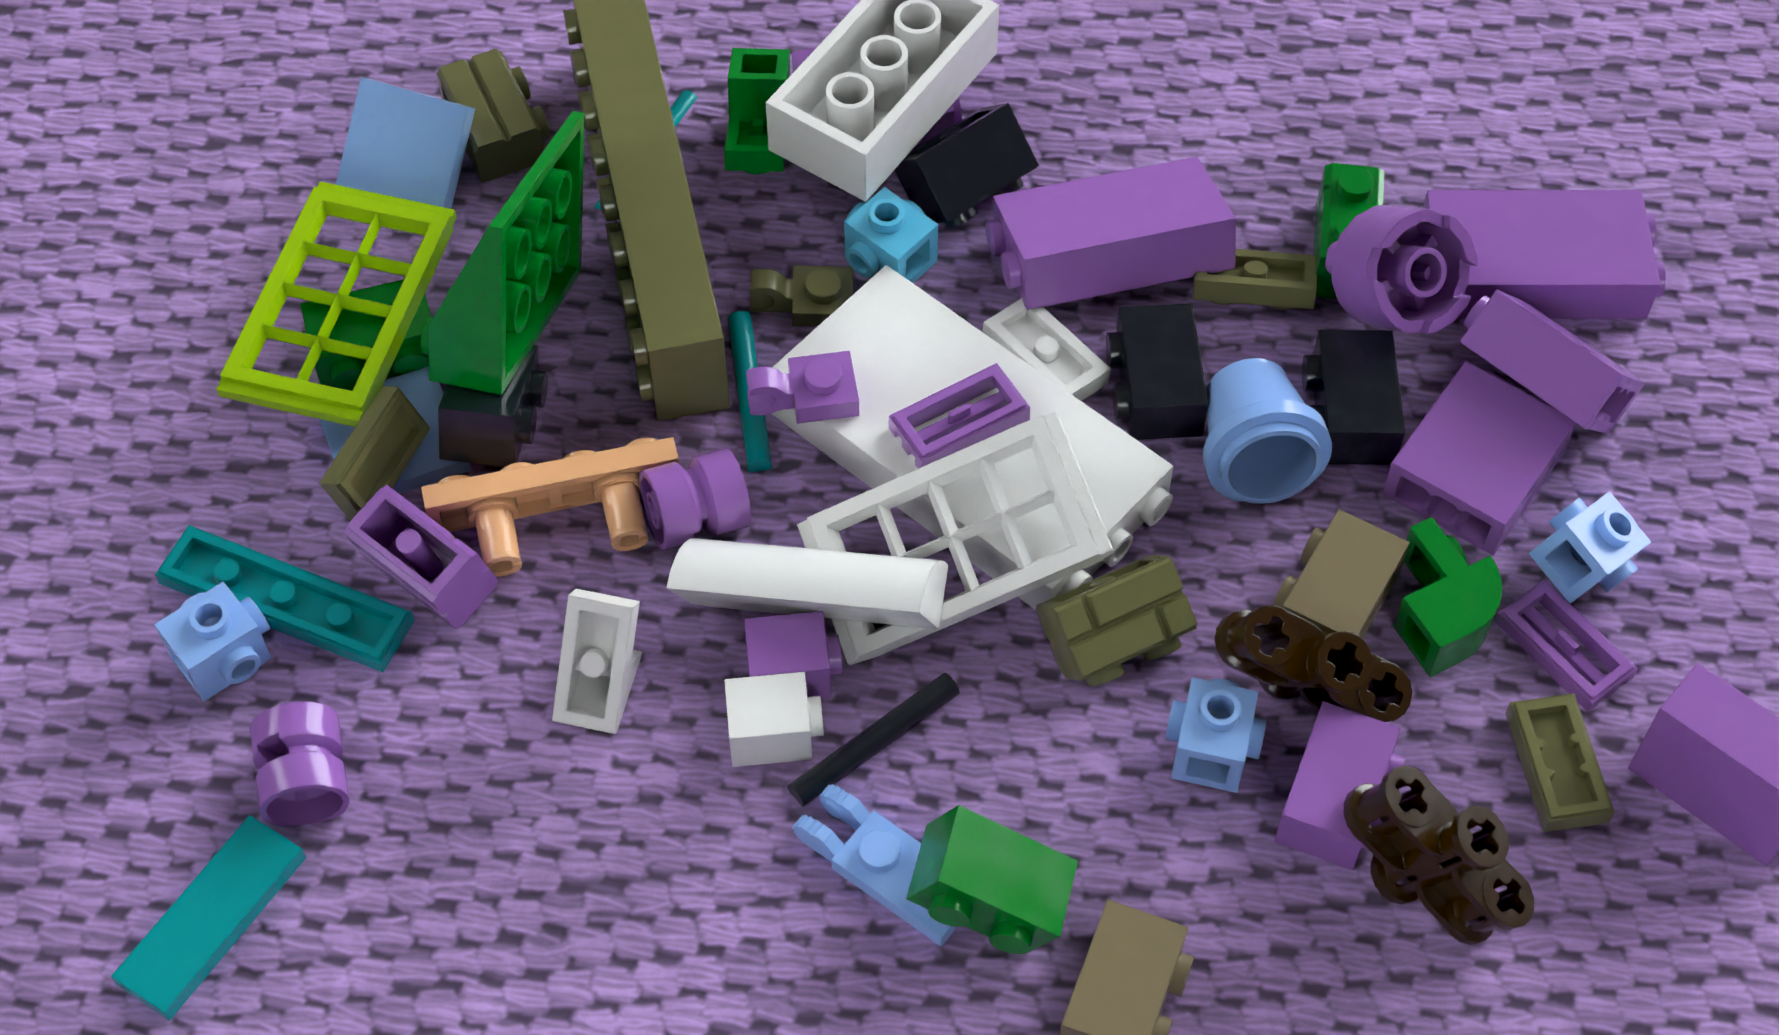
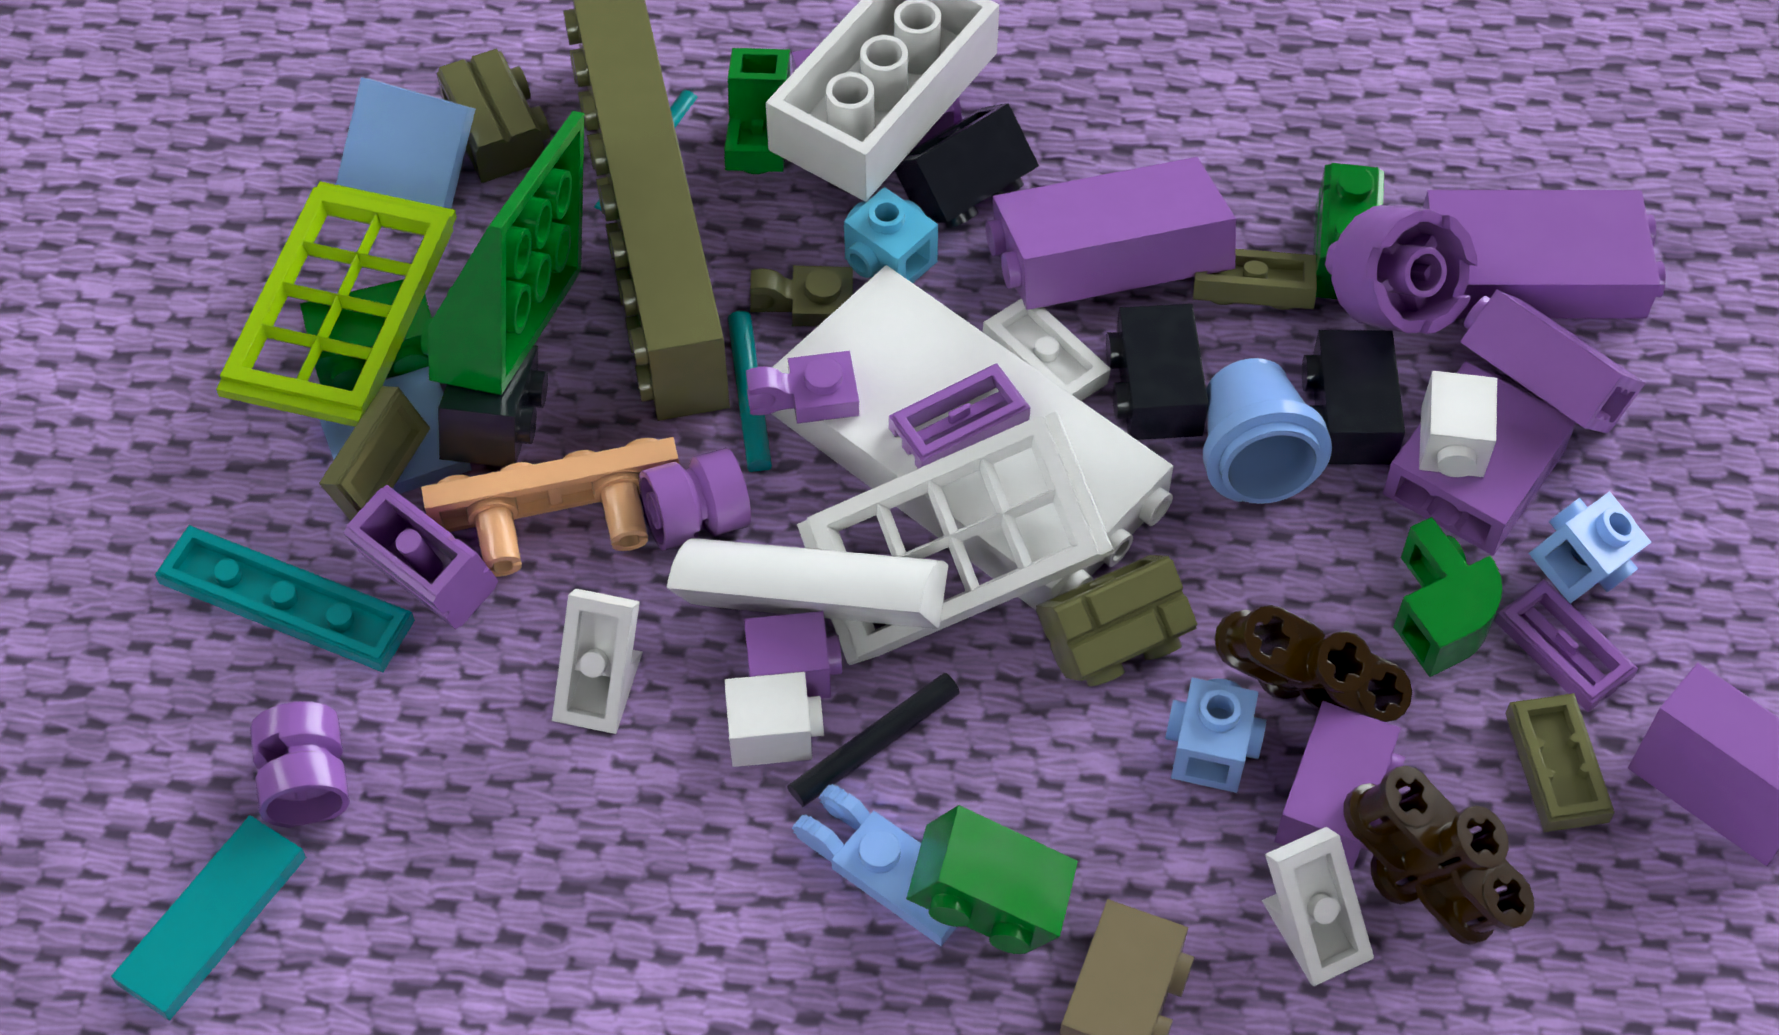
light blue brick [154,582,272,702] -> none
dark tan brick [1273,509,1410,639] -> none
none -> white slope [1262,827,1374,986]
none -> white brick [1419,371,1497,477]

